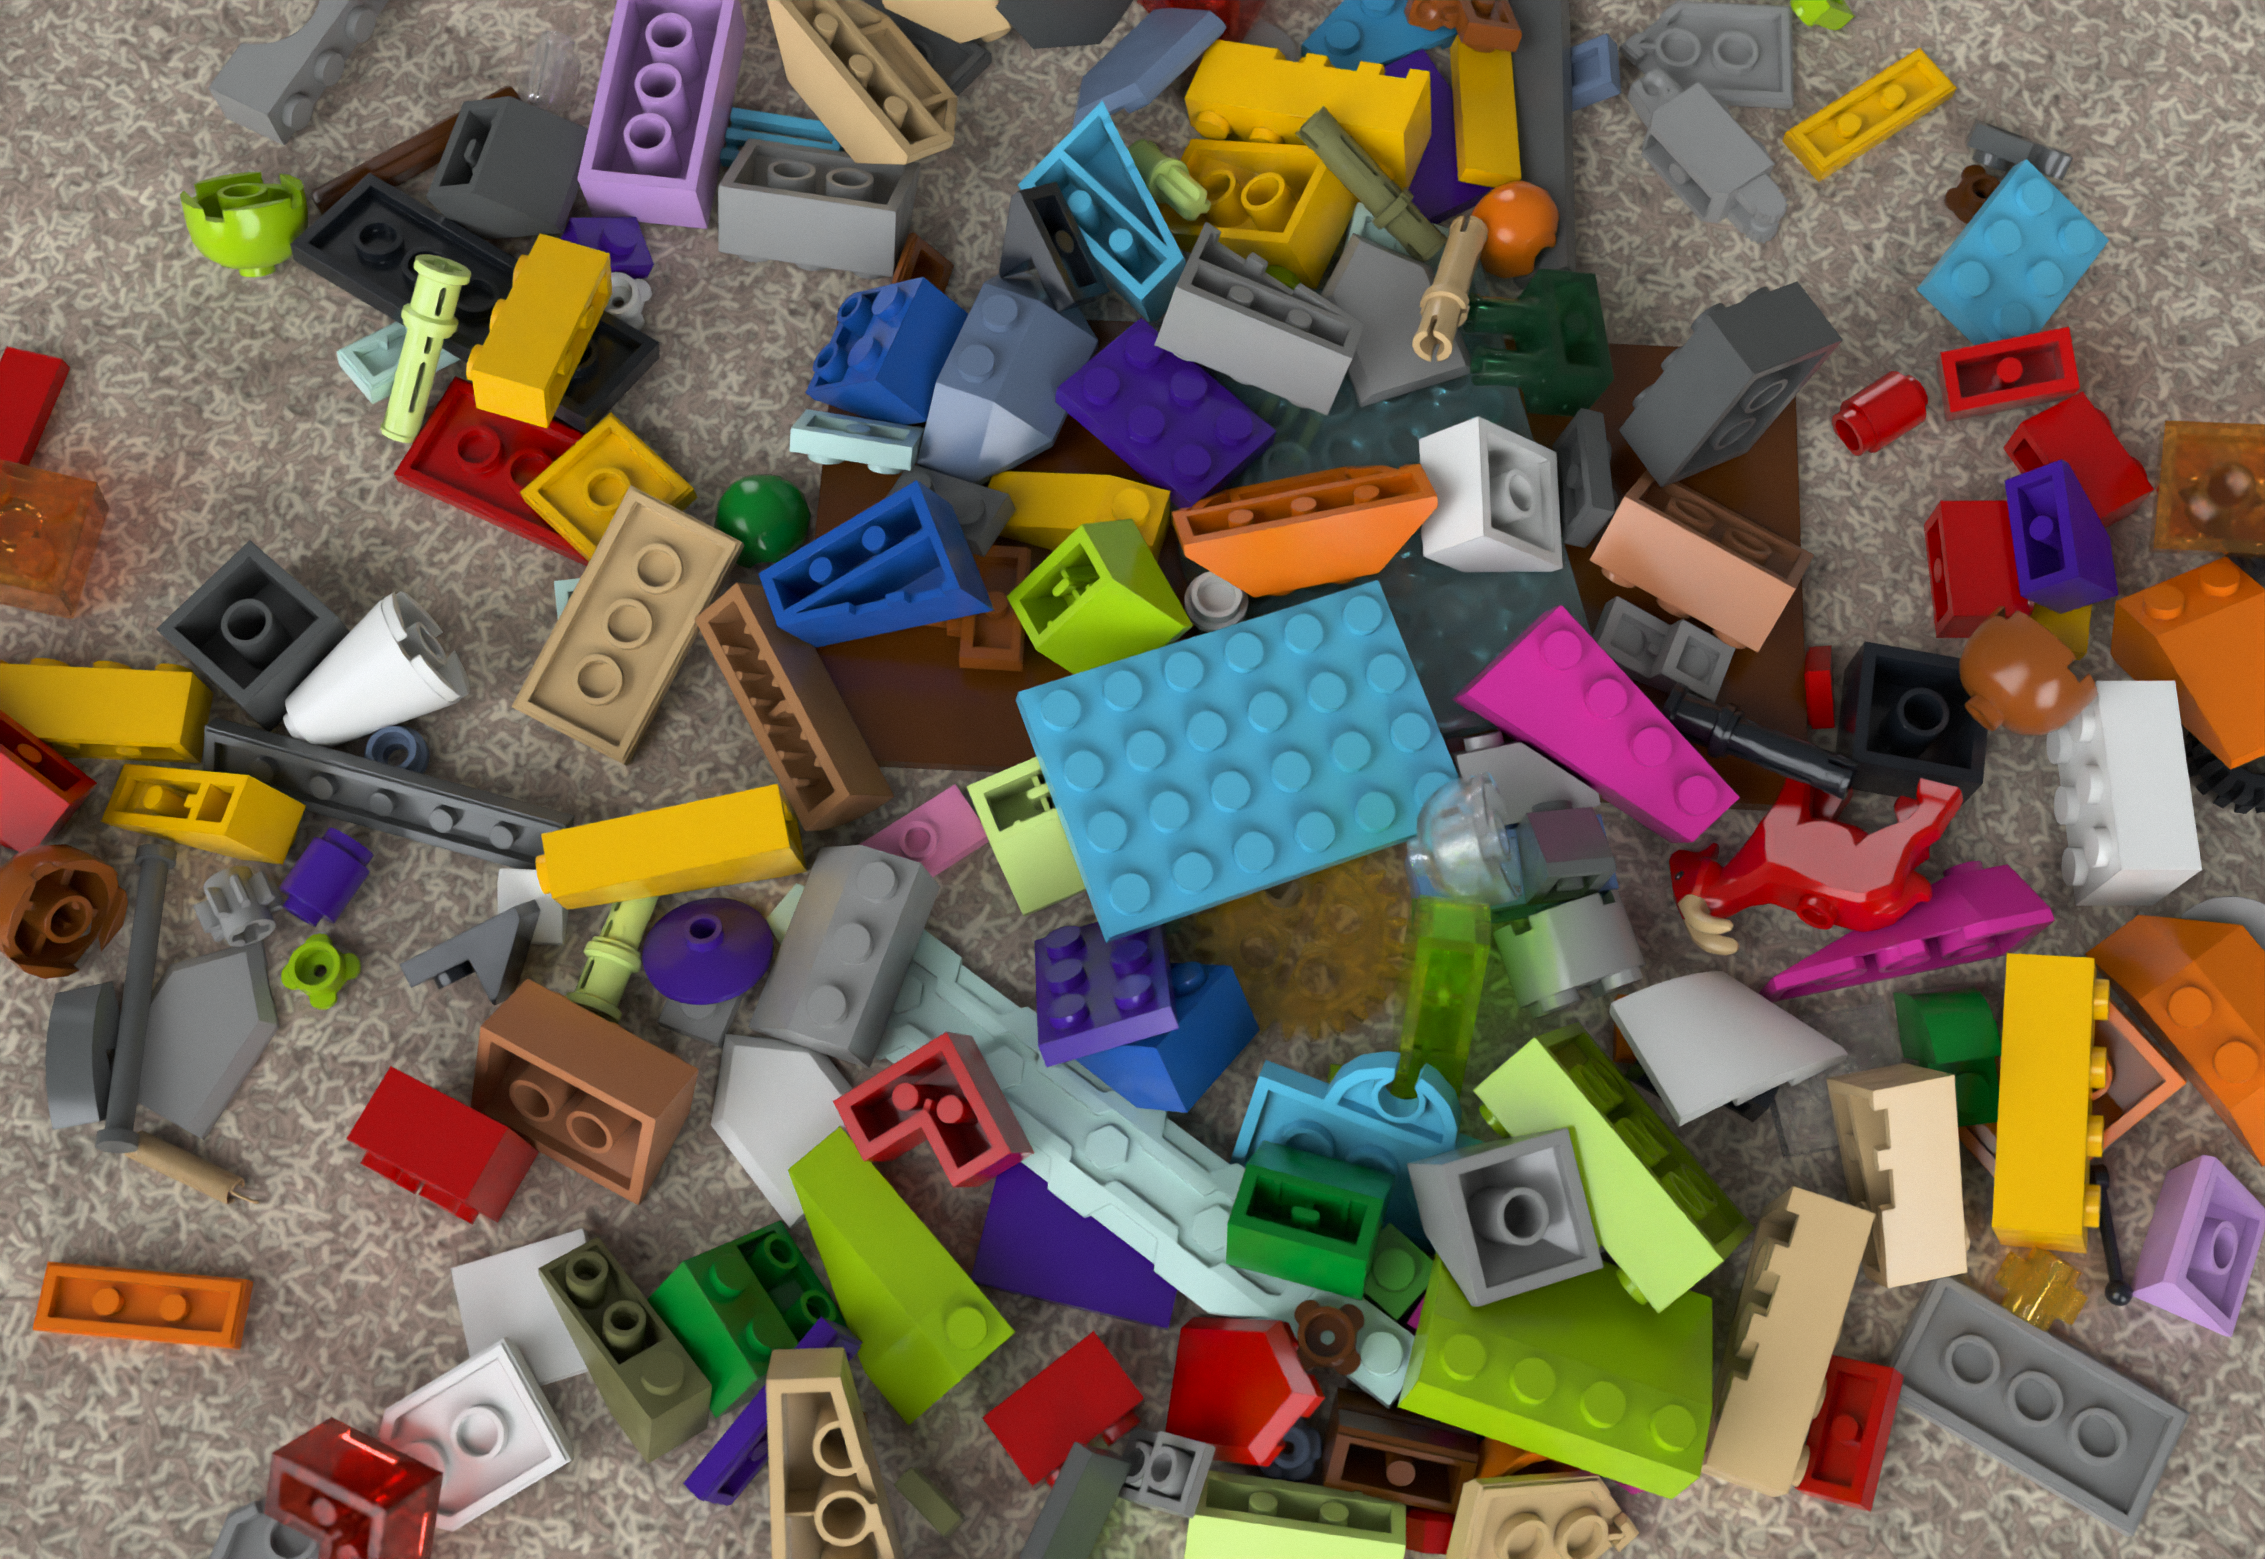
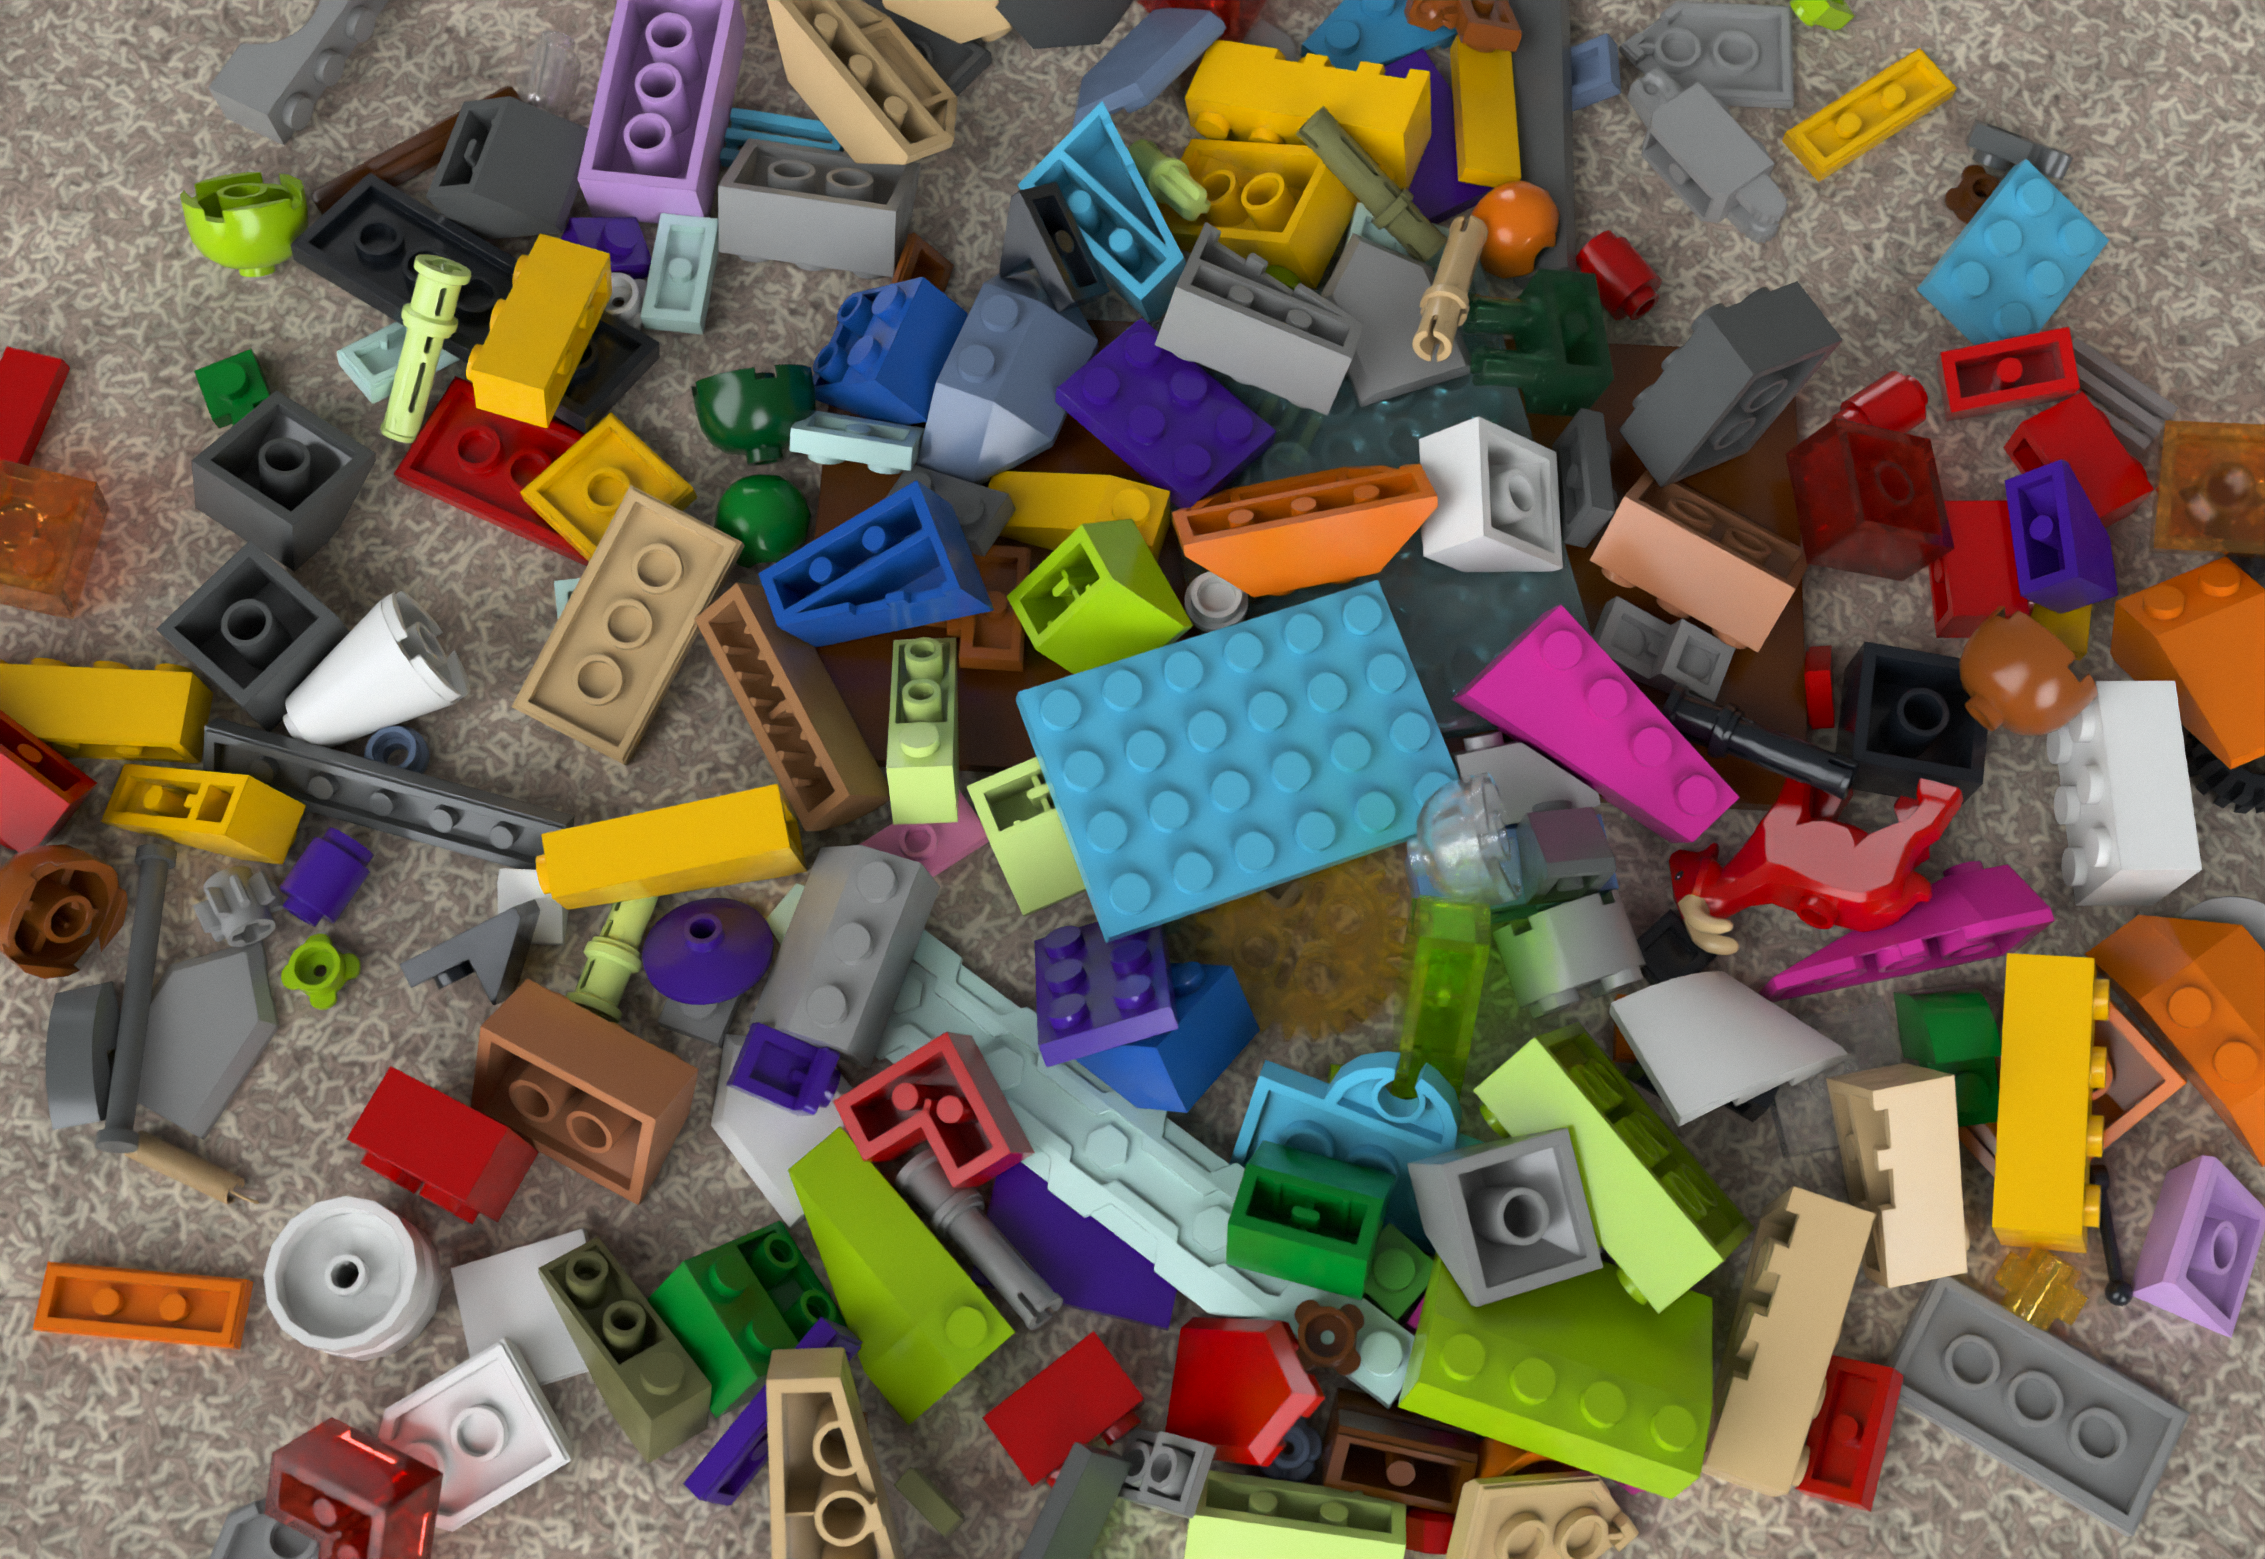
none -> dark grey slope [191,390,376,572]
none -> green plate [194,349,271,429]
none -> white wheel [263,1196,443,1361]
none -> light aqua plate [640,213,719,335]
none -> dark green cylinder [691,364,816,466]
none -> dark purple bracket [726,1022,841,1116]
none -> yellowish green slope [886,637,959,825]
none -> light grey pin [894,1147,1063,1330]
none -> red brick [1576,230,1662,320]
none -> black tile [1637,909,1717,985]
none -> clear red brick [1785,418,1955,581]
none -> light grey tile [2056,338,2178,458]

